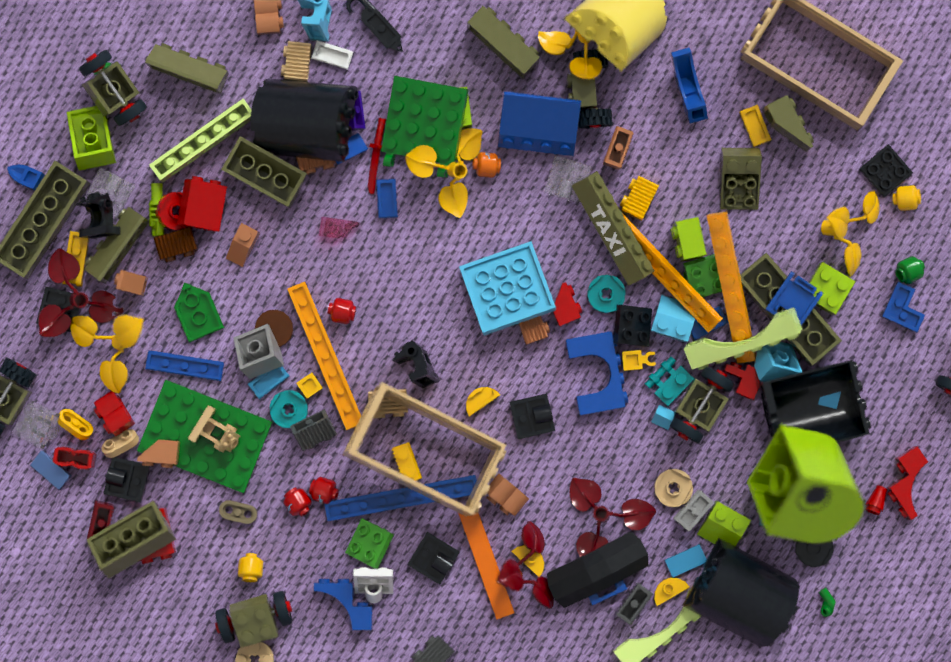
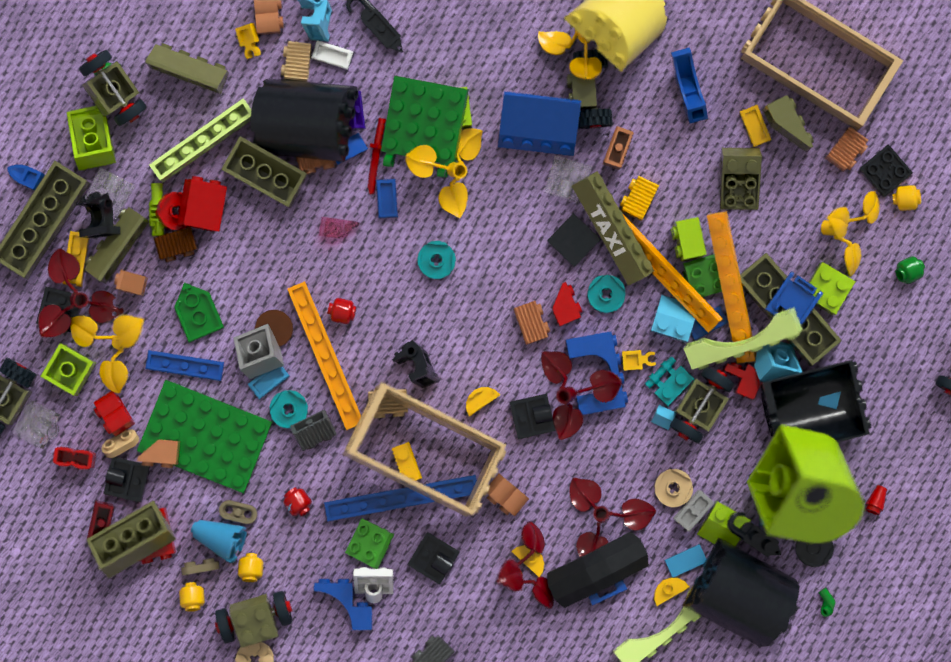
medium blue slope [30,451,72,490] -> none
yellow plate [57,409,93,440] -> none
tan tile [188,405,240,452] -> none
nougat slope [226,223,260,267] -> none
yellow plate [296,372,323,399] -> none
red head [309,477,339,504] -> none
orange tile [458,513,515,619] -> none
medium azure plate [459,241,556,336] -> none
olive brick [467,6,540,79] -> none
orange head [472,152,501,178] -> none
black plate [613,305,652,347] -> none
dark grey brick [615,583,653,625] -> none
blue plate [881,282,925,333] -> none
red arch [887,446,928,520] -> none
none -> lime brick [41,343,96,396]
none -> yellow head [179,582,205,612]
none -> dark tan plate [181,558,220,575]
none -> dark azure cone [191,520,247,563]
none -> yellow plate [235,23,261,59]
none -> teal plate [417,241,456,279]
none -> dark red plant [541,351,622,440]
none -> black tile [547,213,601,267]
none -> black plate [727,512,781,557]
none -> nougat brick [825,126,868,172]

